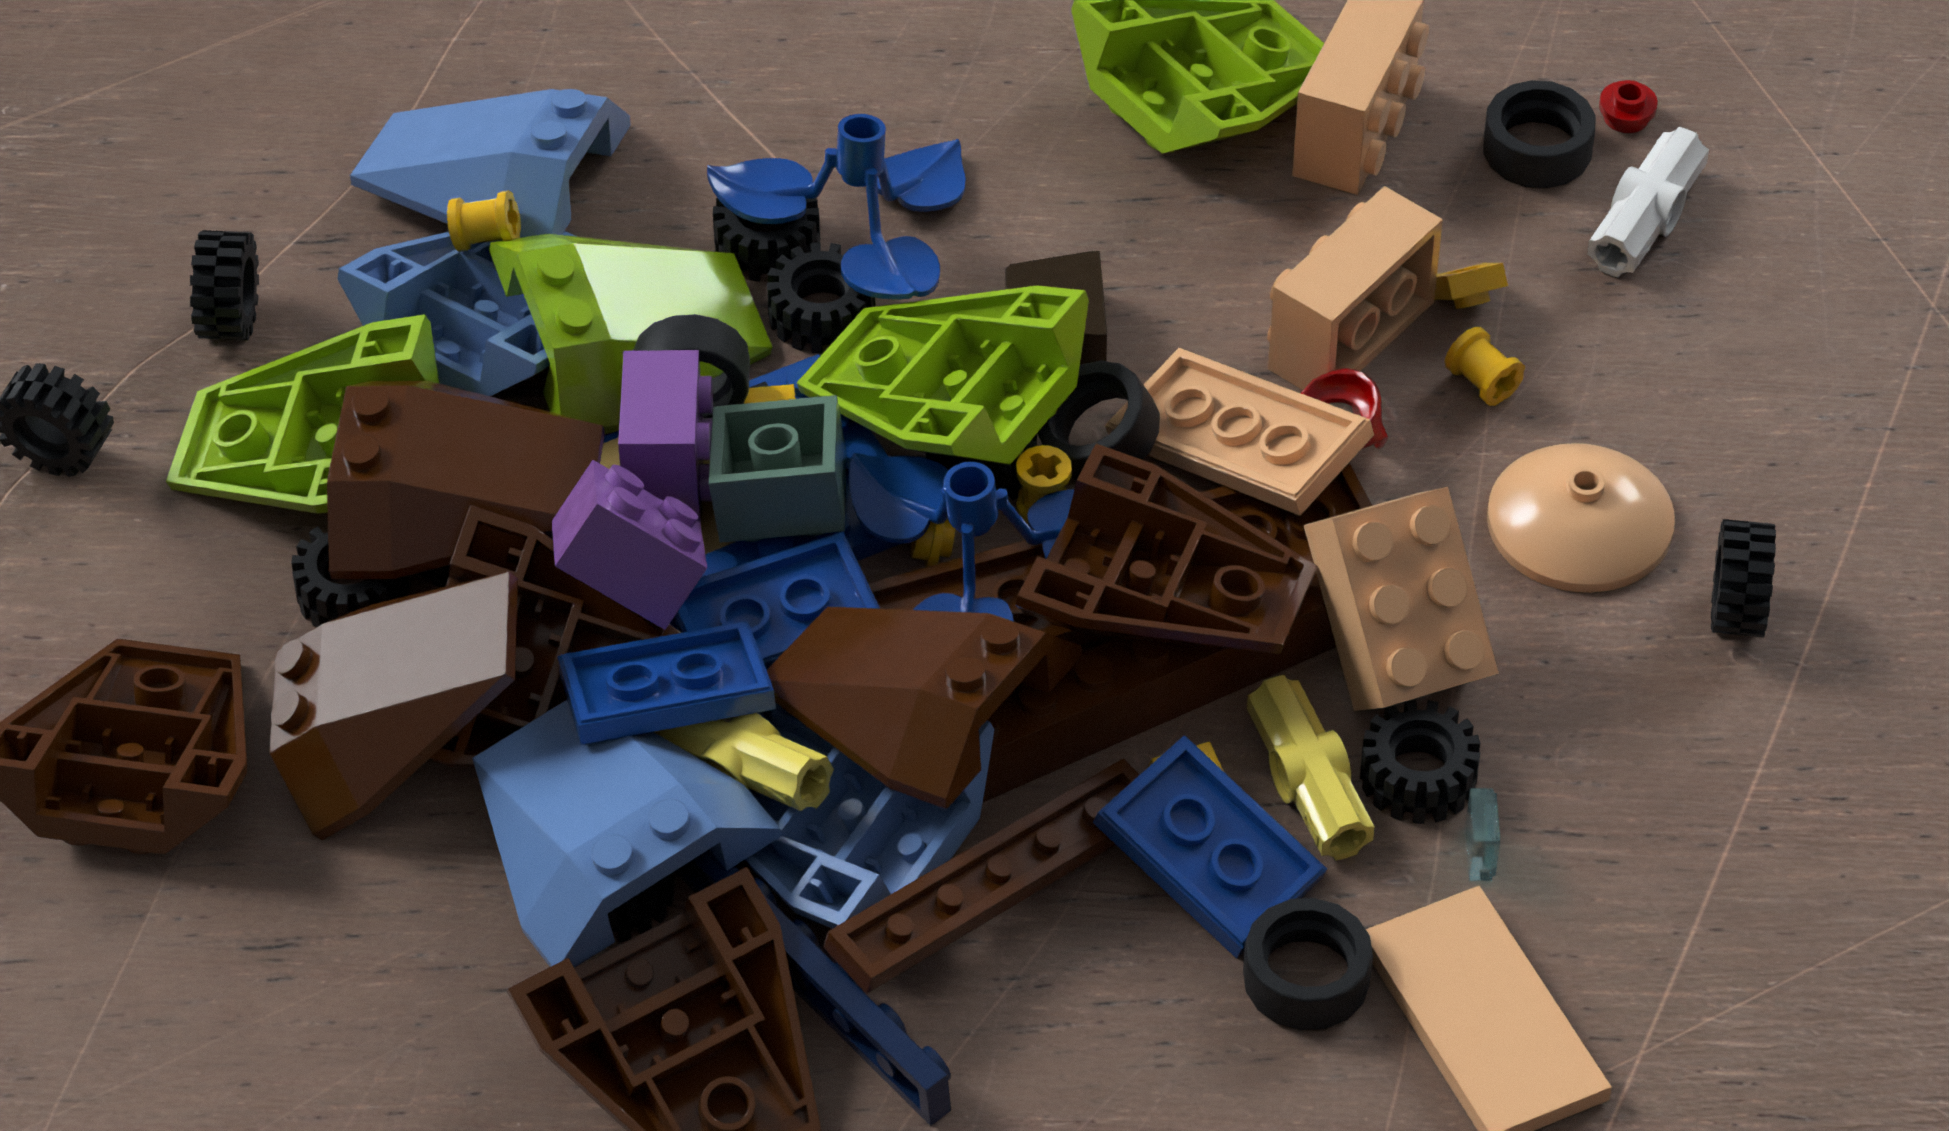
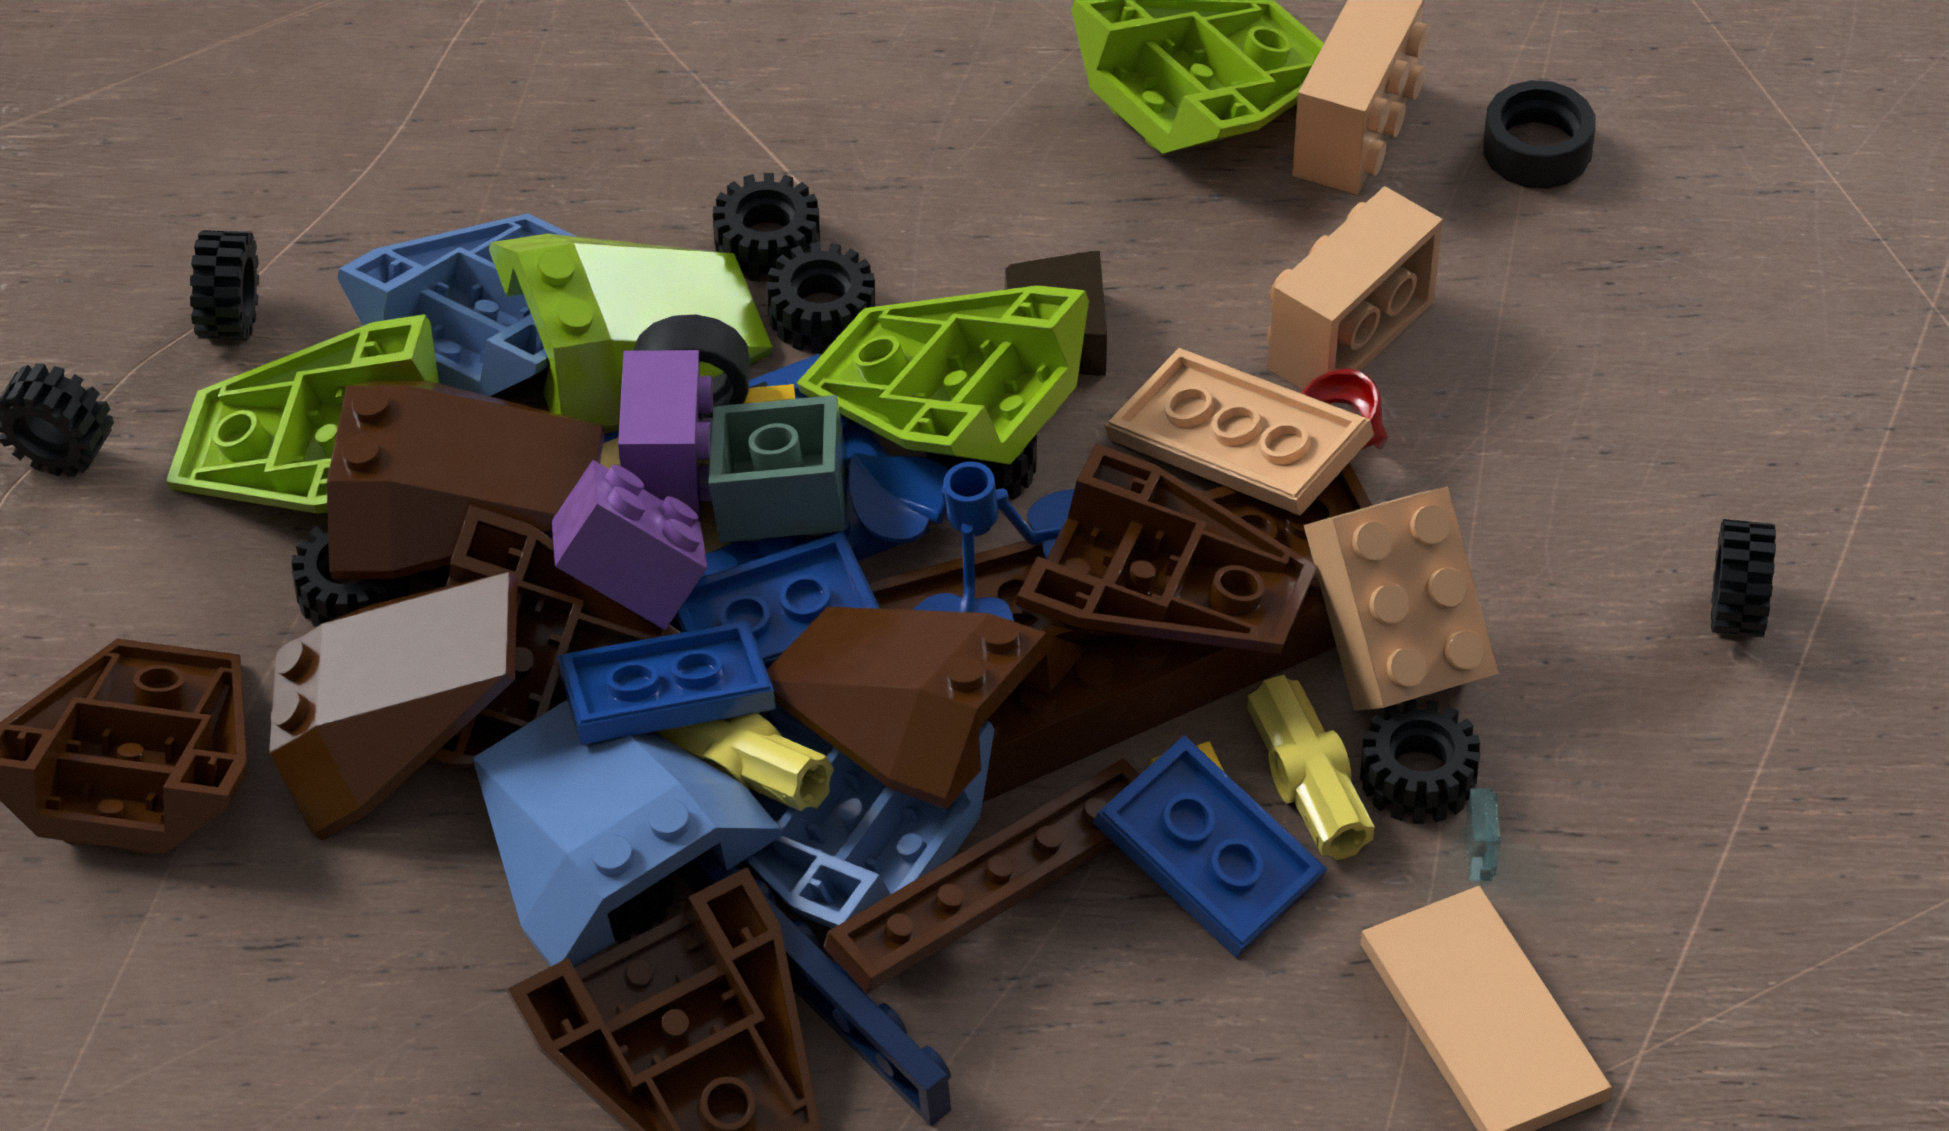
medium blue wedge [350,89,631,242] -> none
yellow bush [447,190,521,252] -> none
blue plant [707,114,966,300] -> none
yellow plate [910,519,955,567] -> none
yellow bush [1016,445,1072,525] -> none
black tyre [1037,360,1160,480] -> none
black tyre [1243,898,1373,1030] -> none
yellow plate [1434,263,1508,309] -> none
yellow bush [1444,327,1525,406] -> none
light nougat dish [1487,443,1675,593] -> none
white piece [1587,127,1709,278] -> none
red plate [1599,80,1658,133] -> none

